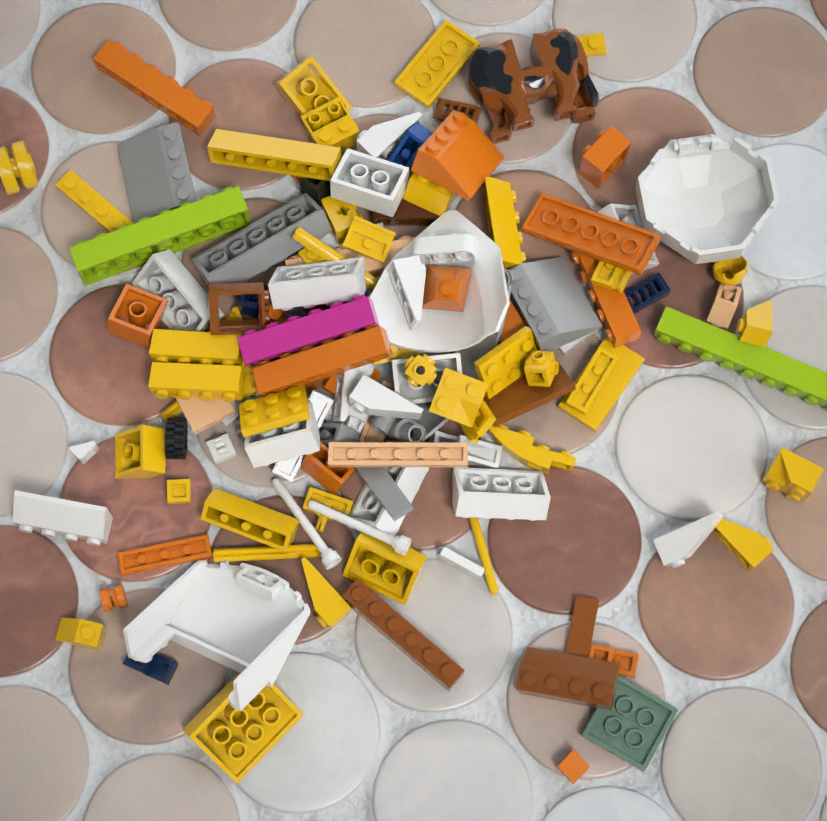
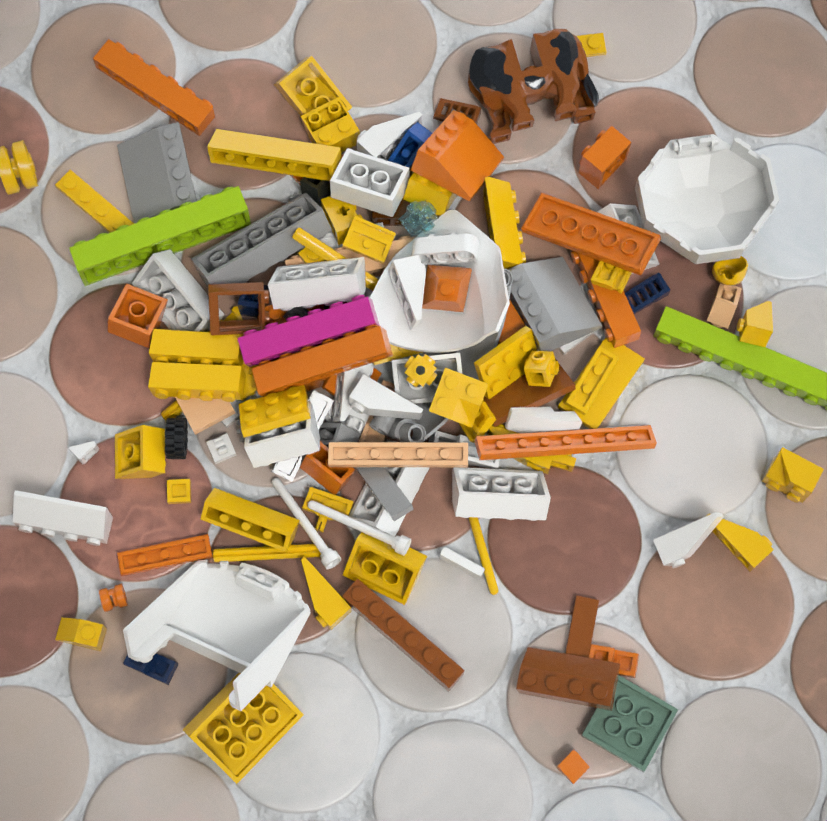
yellow plate [394,19,480,110] -> none
none -> clear light blue brick [399,201,439,236]
none -> orange plate [475,425,657,460]
none -> white slope [505,407,582,433]

